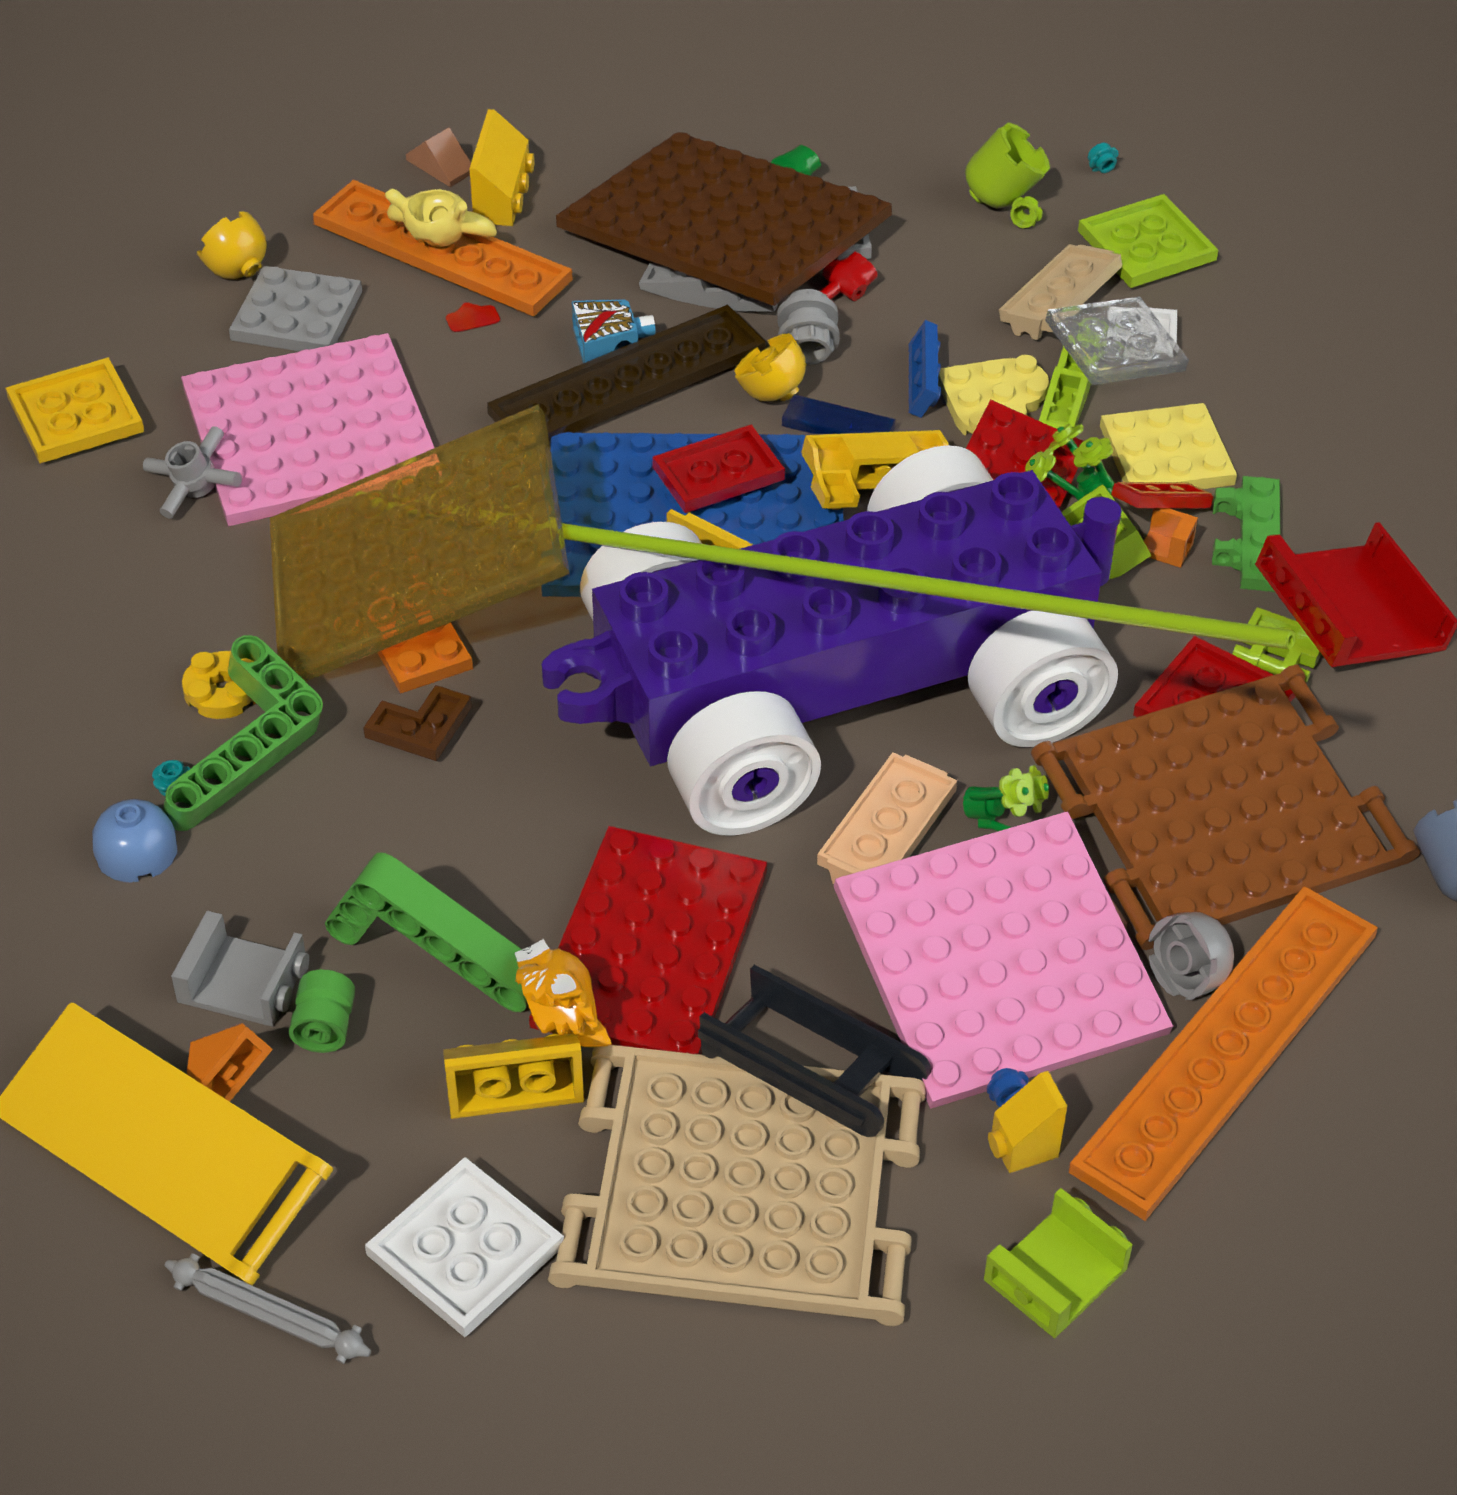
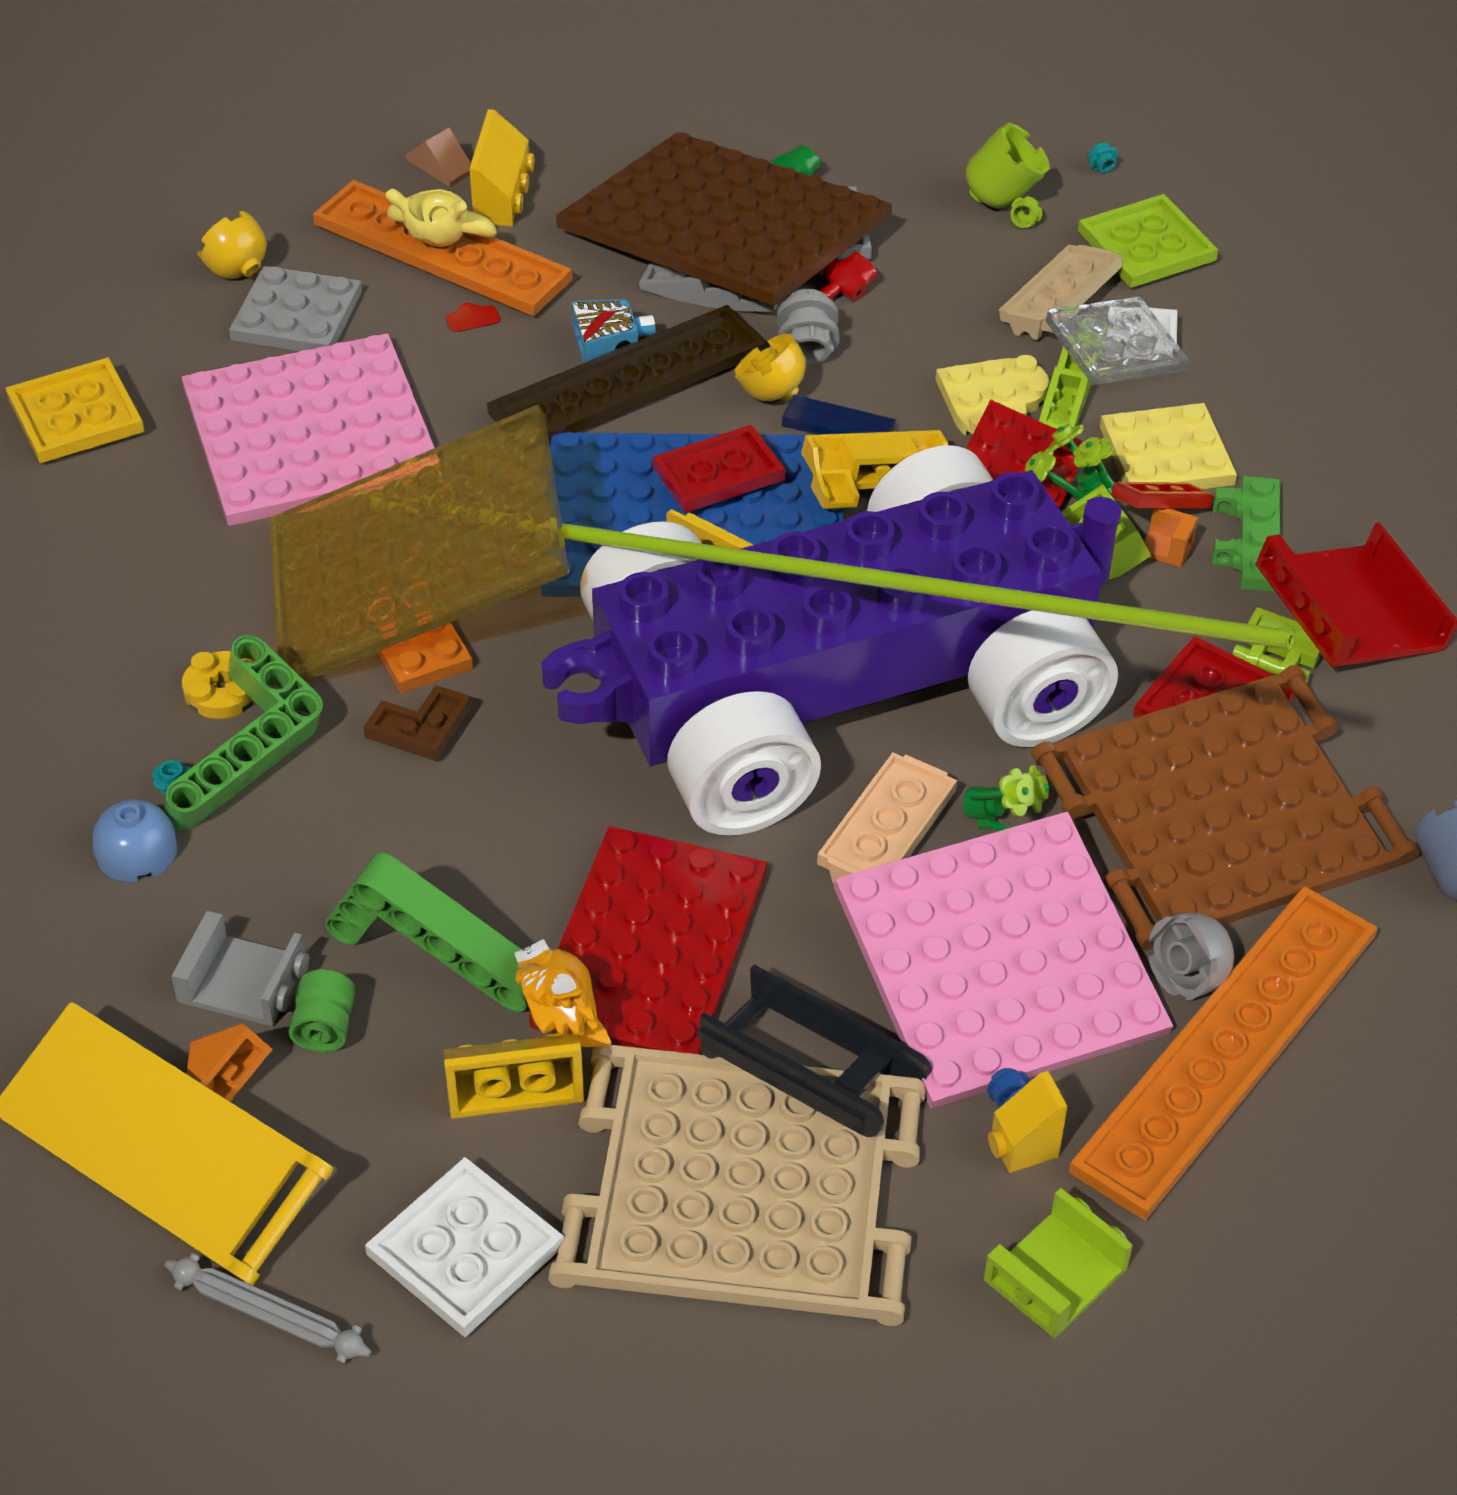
light grey bar [143,426,242,519] -> none
blue plate [909,320,941,418] -> none

